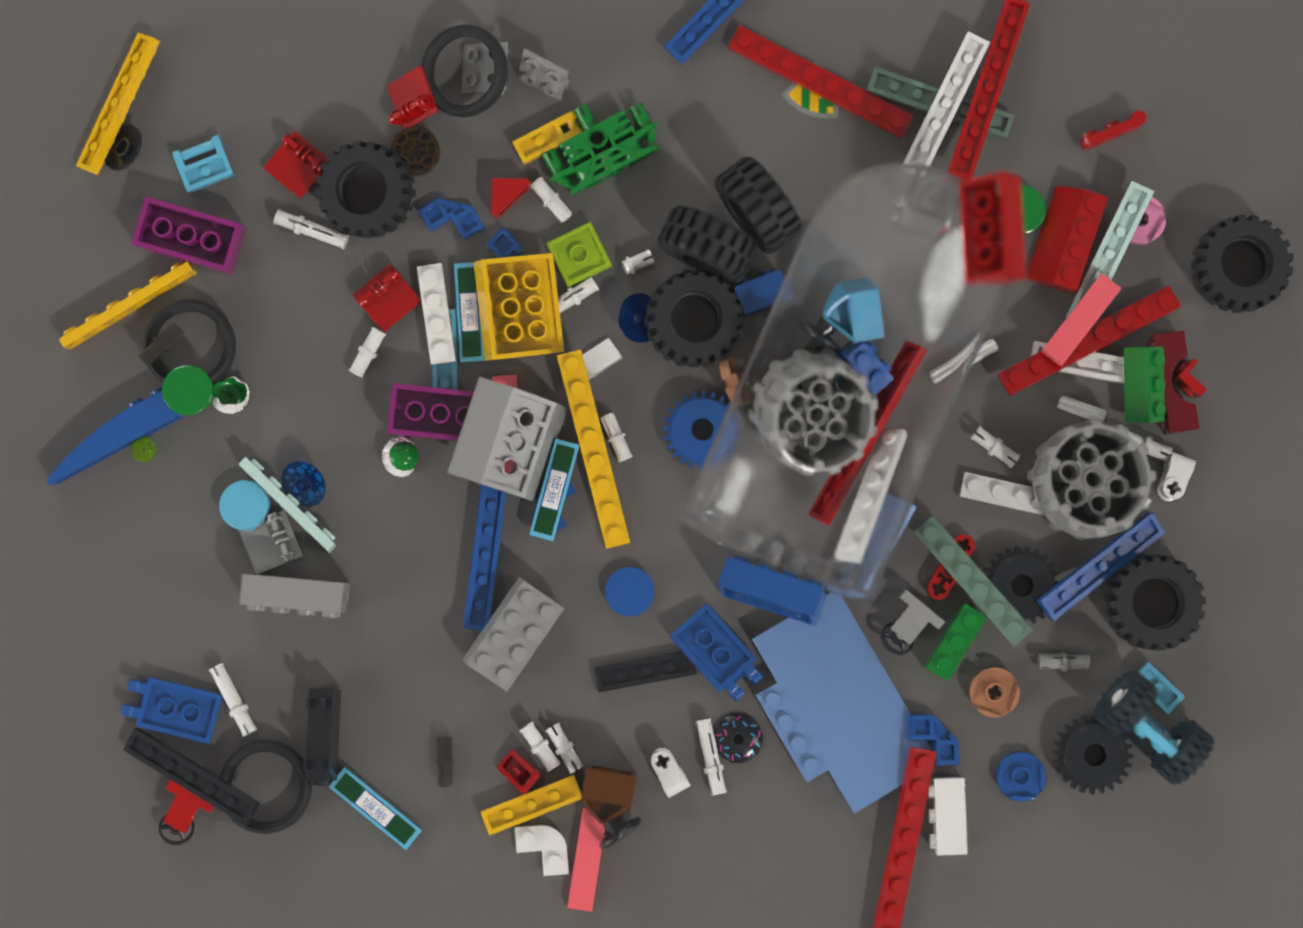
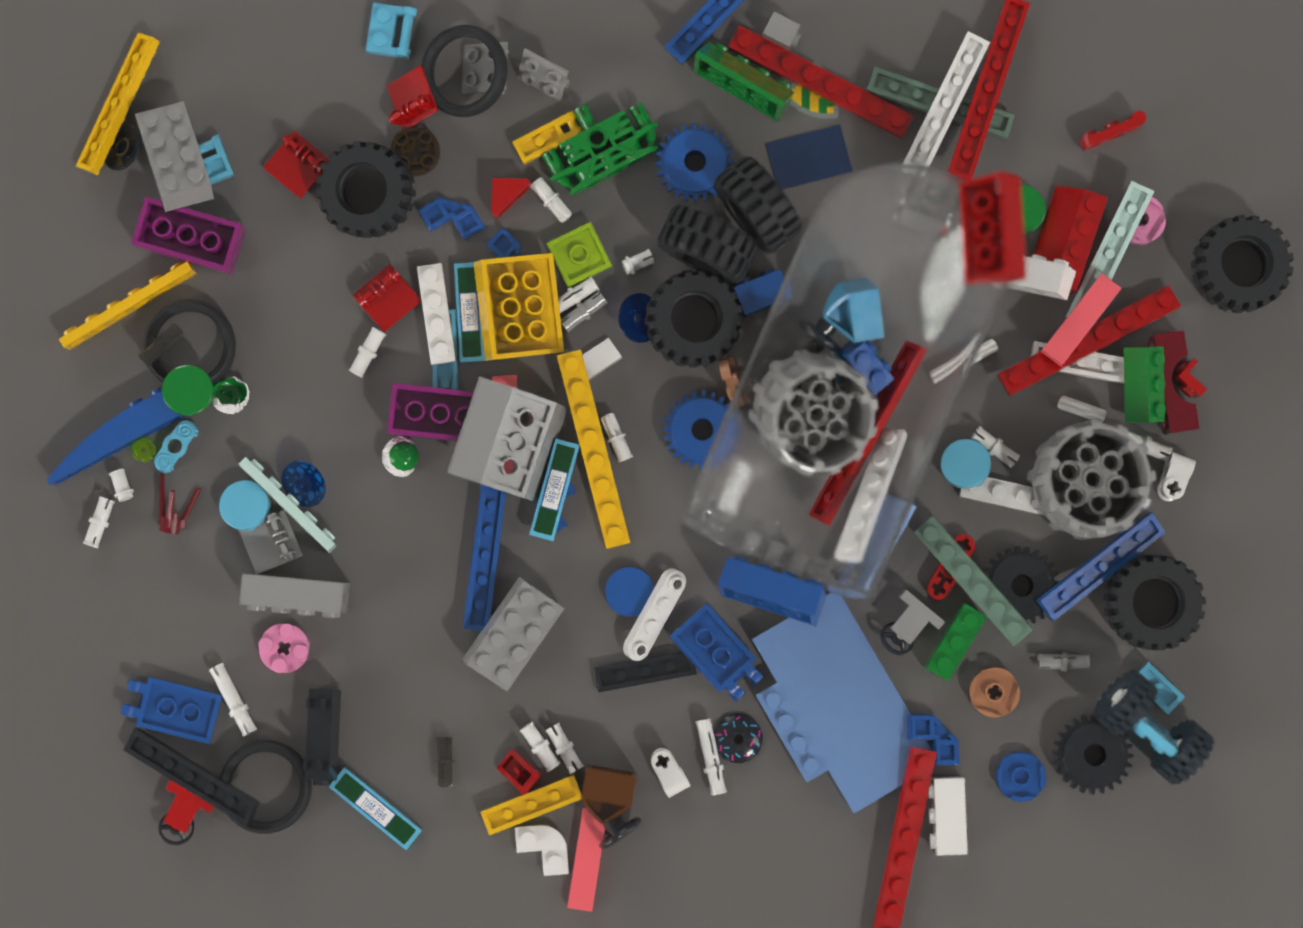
white pin [273,209,349,249] -> none
none -> white pin [83,496,115,549]
none -> white pin [109,469,134,502]
none -> light grey brick [135,101,214,212]
none -> medium azure piece [154,420,199,473]
none -> dark red plant [158,473,201,534]
none -> bright pink plate [258,624,310,673]
none -> medium azure plate [366,3,417,59]
none -> light grey pin [561,290,608,333]
none -> white plate [623,568,686,661]
none -> blue gear [656,123,734,203]
none -> green slope [694,42,794,122]
none -> light grey brick [762,11,802,51]
none -> dark blue piece [766,124,853,190]
none -> medium azure tile [940,439,991,489]
none -> white brick [998,254,1076,300]

